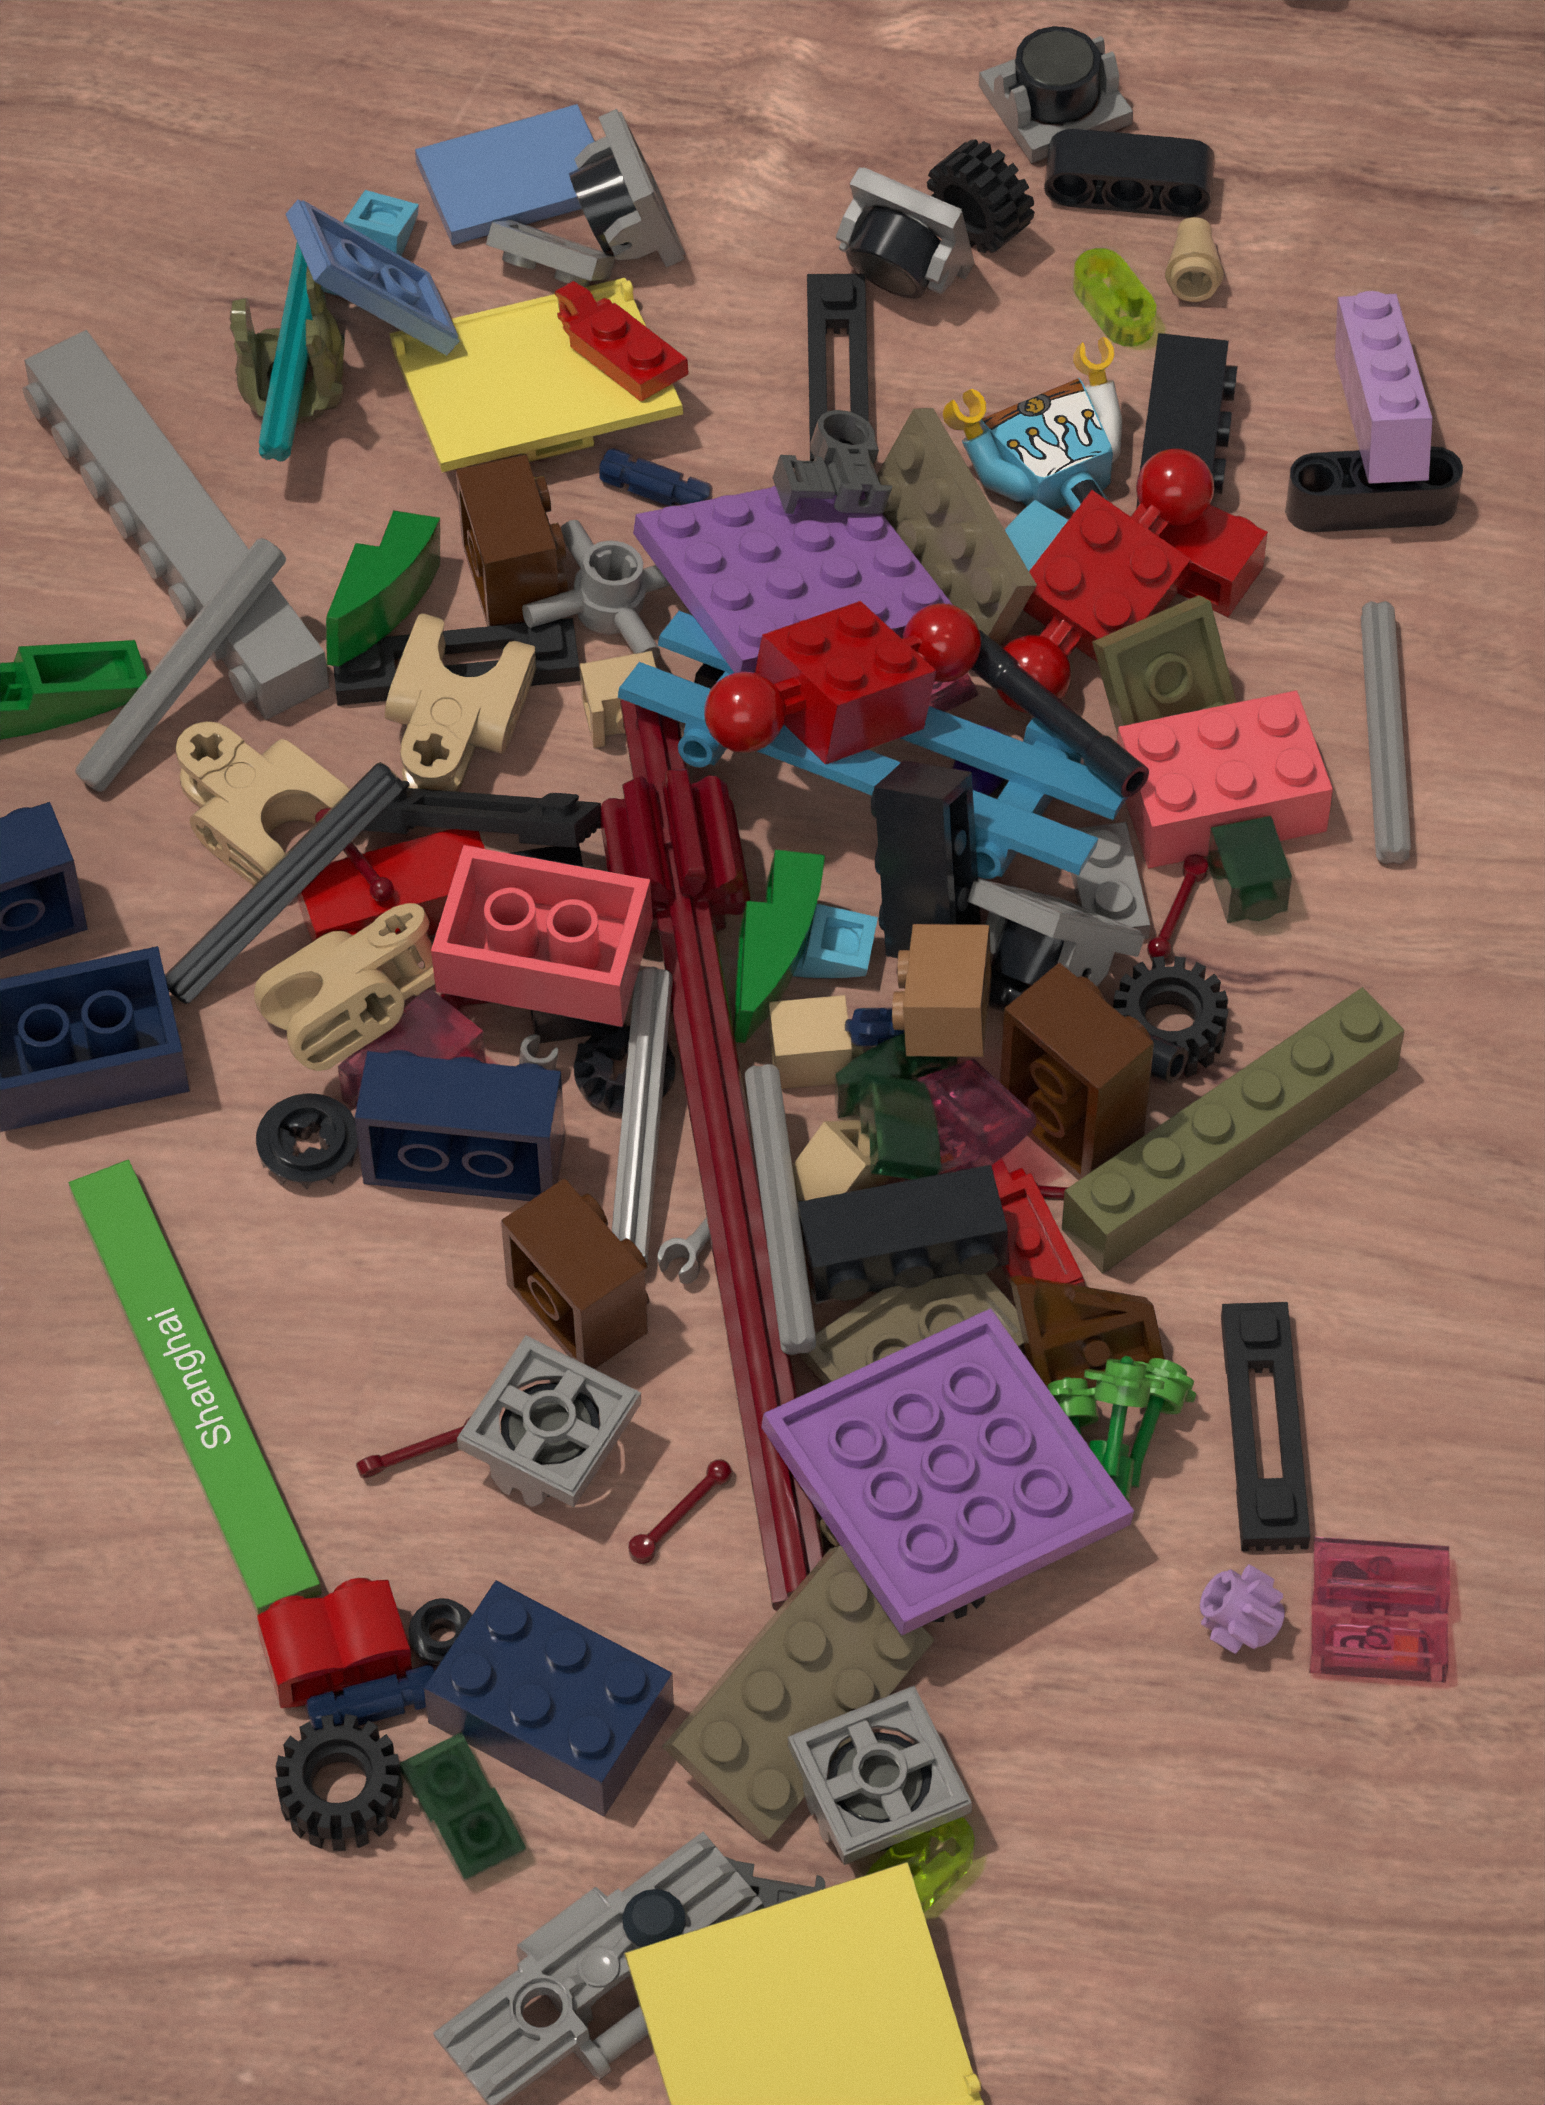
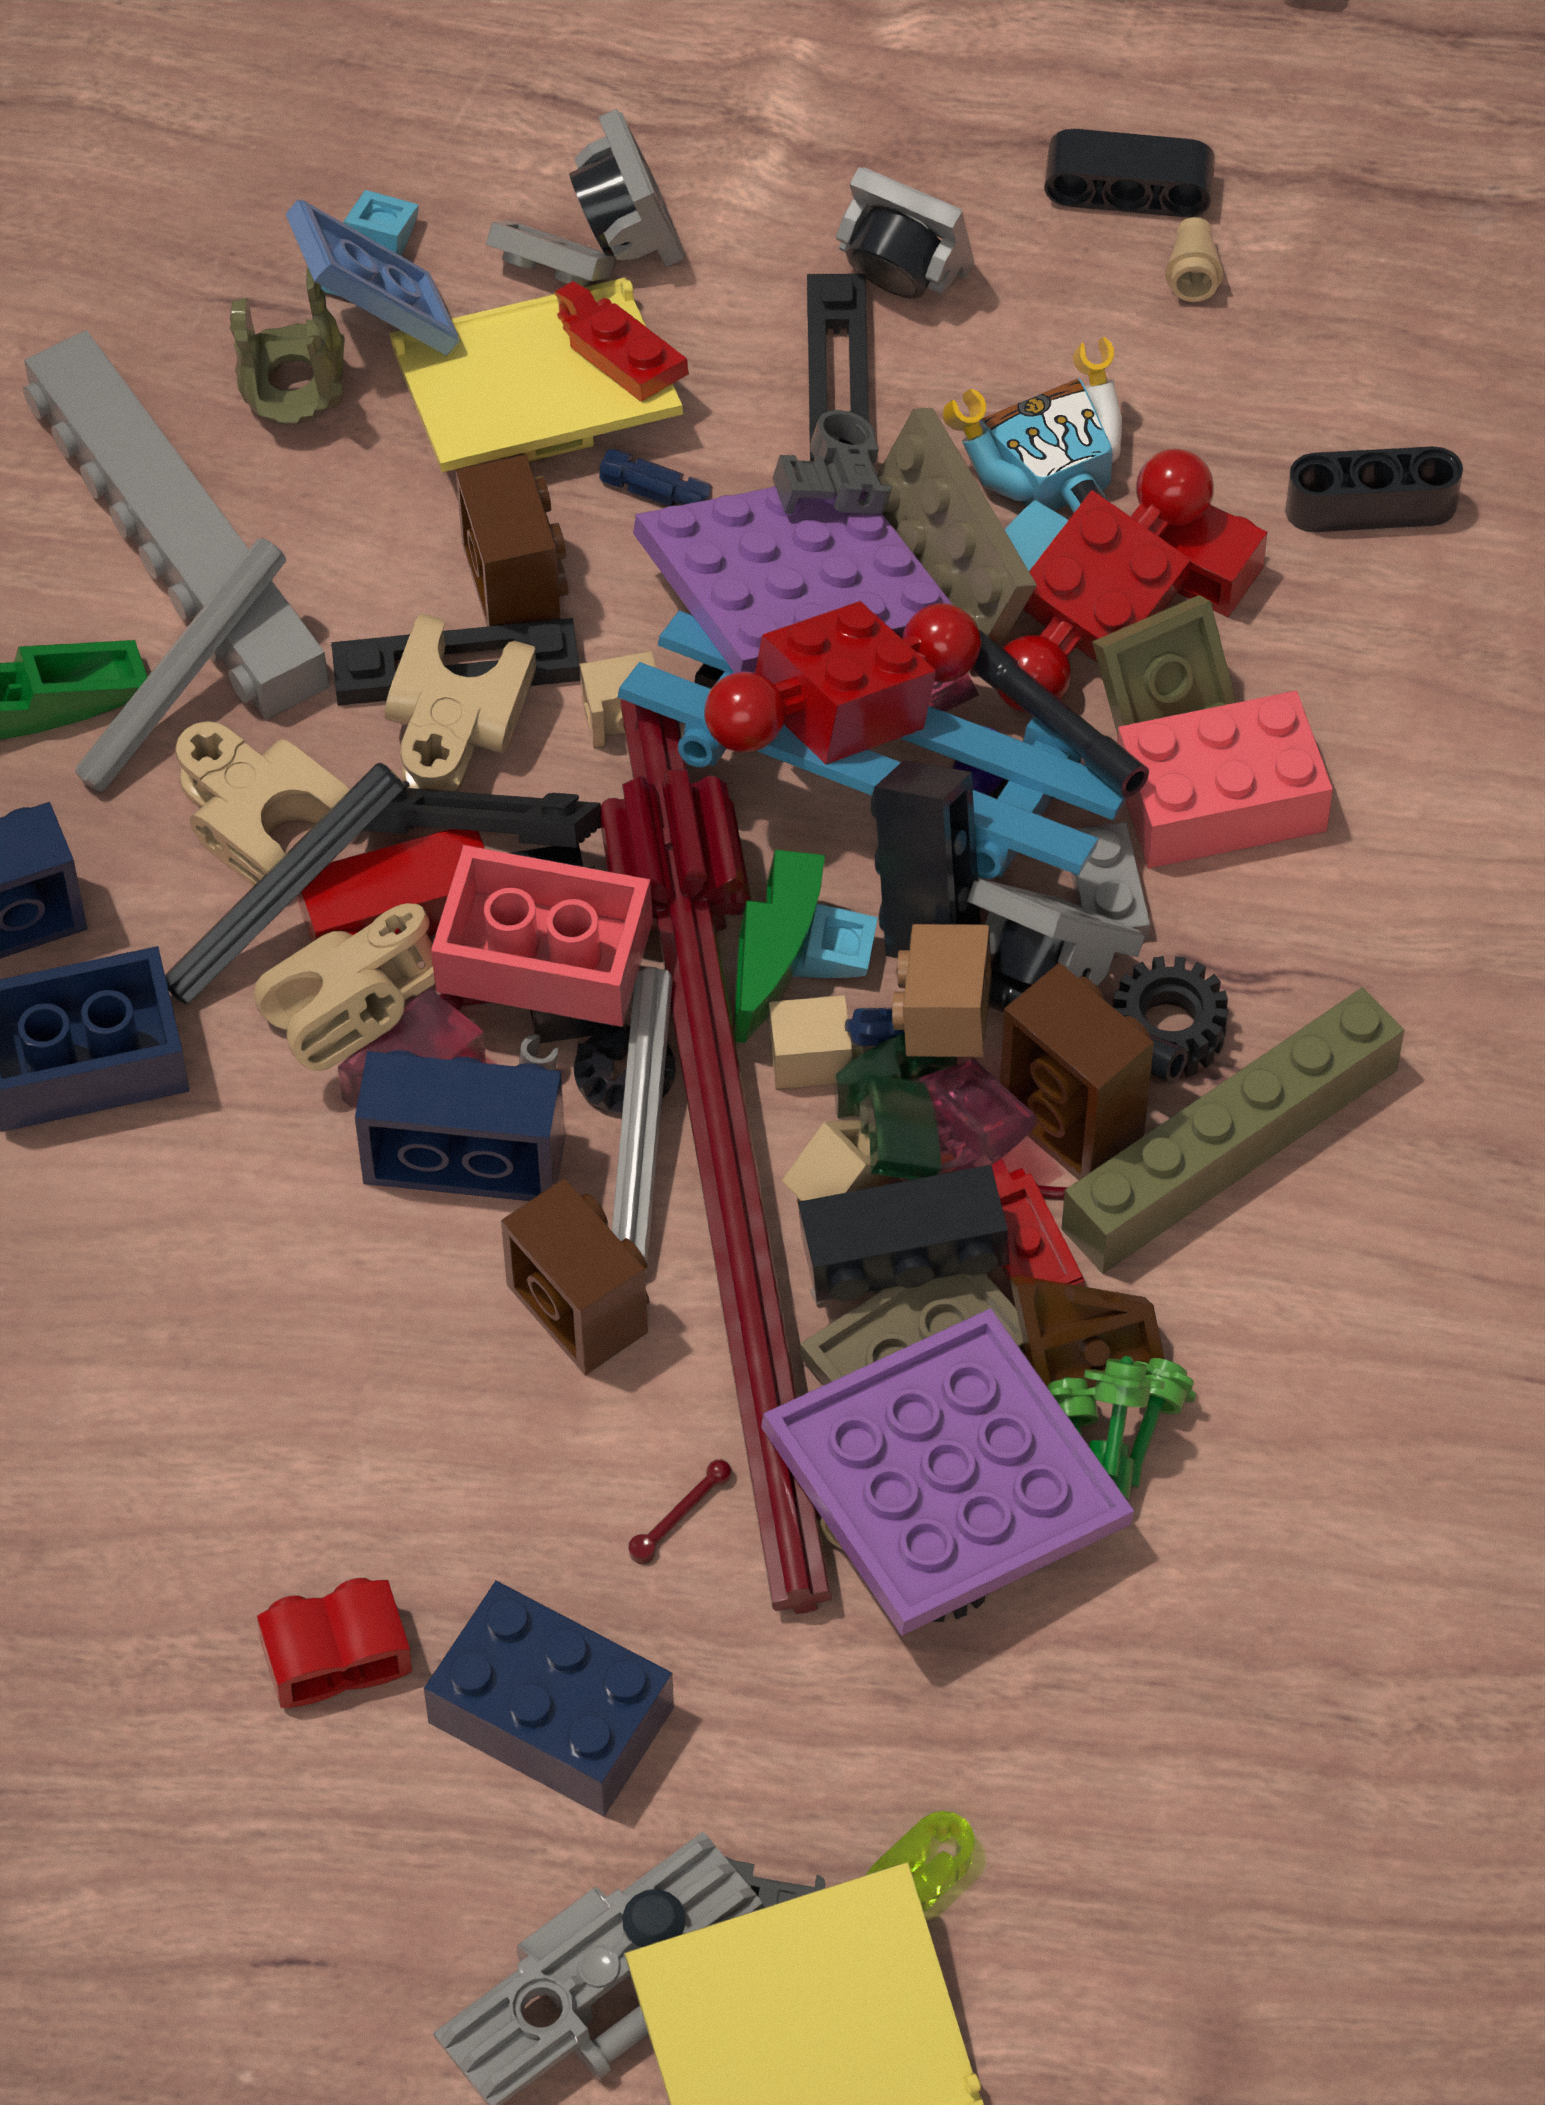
bright green tile [68,1159,322,1615] -> none
black gear [256,1093,358,1190] -> none
teal axle [258,242,322,462] -> none
black tyre [275,1714,403,1851] -> none
dark blue axle [306,1665,435,1731] -> none
dark red hinge [315,808,394,902] -> none
green slope [326,510,440,667] -> none
dark red hinge [356,1417,471,1478] -> none
clear green slope [400,1732,526,1882] -> none
black plate [408,1598,472,1665] -> none
medium blue tile [415,104,595,245] -> none
light grey piece [457,1335,641,1507] -> none
light grey bar [522,520,671,660] -> none
light grey hand [658,1217,710,1284] -> none
dark tan plate [662,1545,935,1842] -> none
light grey axle [745,1064,816,1355] -> none
light grey piece [788,1686,972,1865] -> none
black tyre [927,139,1035,253] -> none
piece [979,26,1133,163] -> none
clear neon green beam [1073,248,1157,347] -> none
black brick [1136,333,1238,508] -> none
dark red hinge [1147,855,1208,960] -> none
lavender gear [1200,1564,1285,1654] -> none
clear green brick [1207,816,1292,923] -> none
black container [1221,1302,1310,1551] -> none
clear pink slope [1309,1537,1450,1683] -> none
lavender brick [1335,291,1432,483] -> none
light grey axle [1361,601,1411,864] -> none

